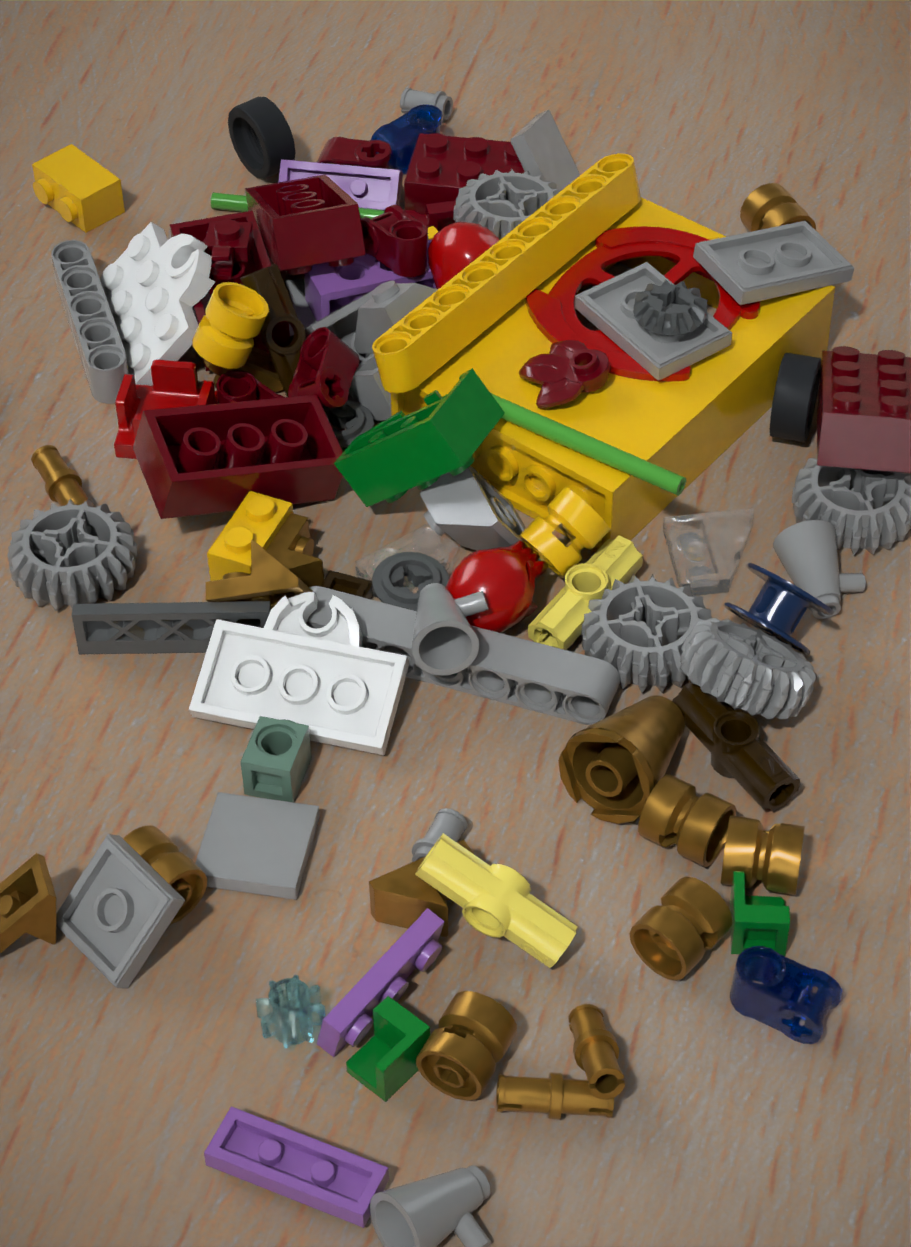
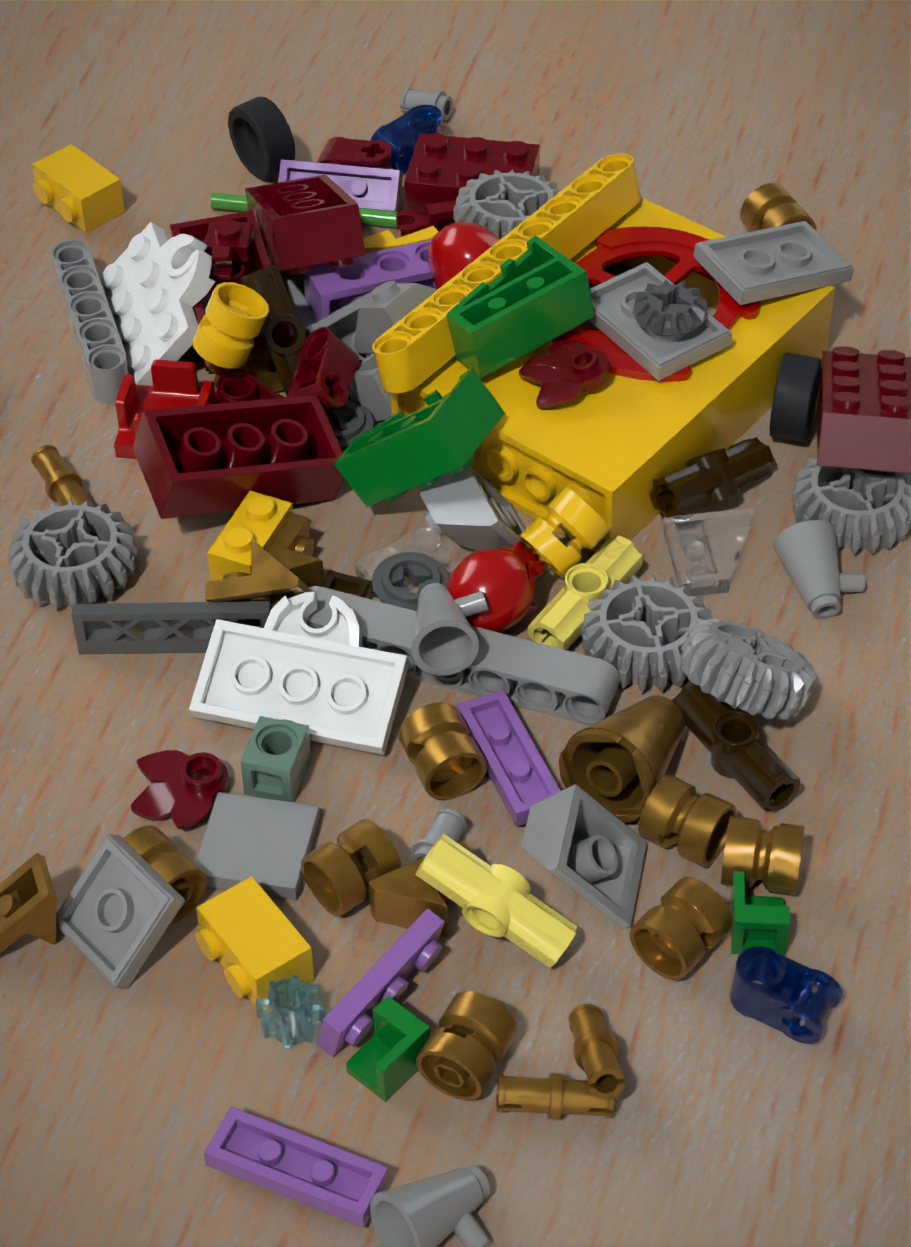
dark red piece [360,204,429,277] -> none
bright green piece [491,393,686,496] -> none
light grey tile [510,110,580,190] -> none
dark blue piece [723,563,834,655] -> none
none -> dark red plate [131,750,229,829]
none -> yellow brick [195,876,315,1012]
none -> pearl gold wheel [301,819,402,917]
none -> pearl gold wheel [399,702,487,800]
none -> green wedge [446,235,595,378]
none -> medium lavender plate [457,690,560,827]
none -> light grey slope [521,784,647,929]
none -> dark brown piece [649,437,774,518]

